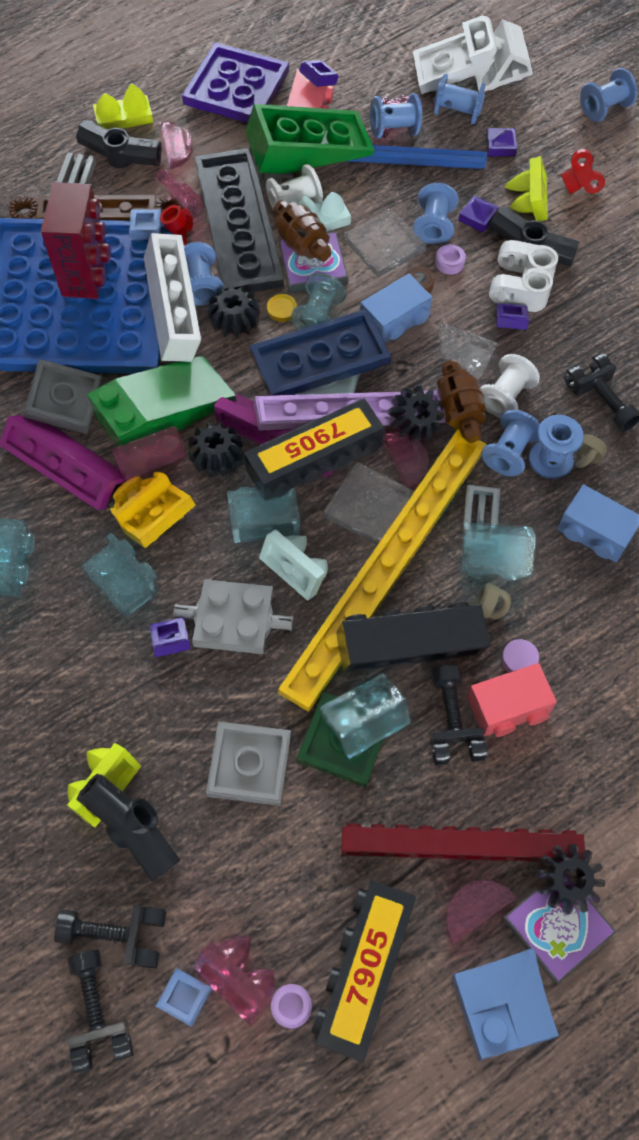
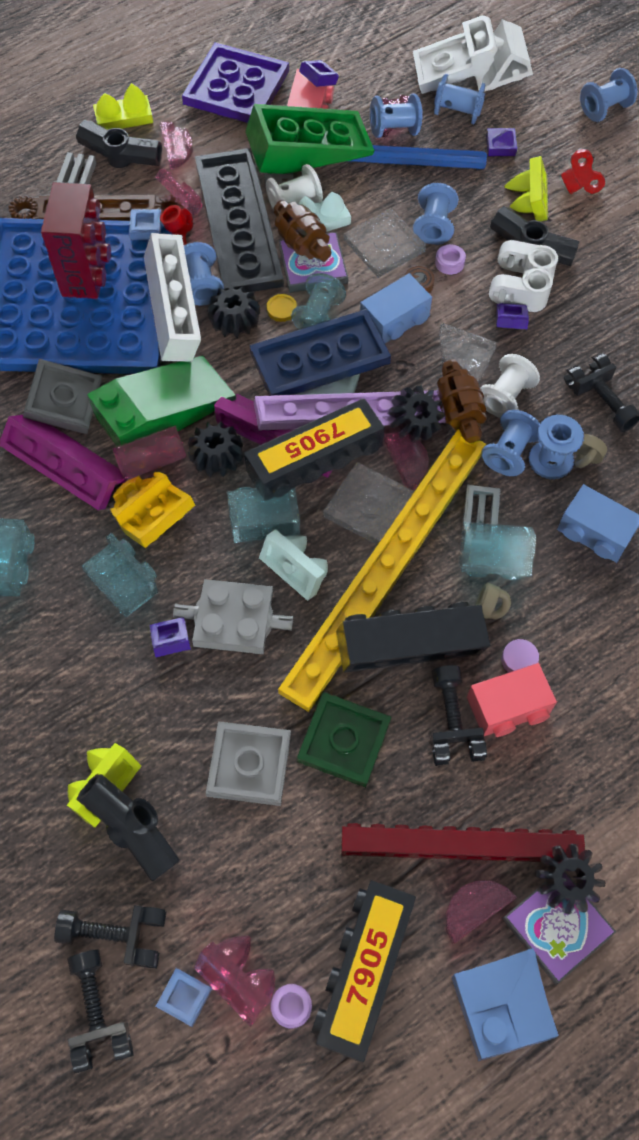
clear light blue bracket [320,673,411,758] -> none
dark purple tile [458,195,499,233] -> none

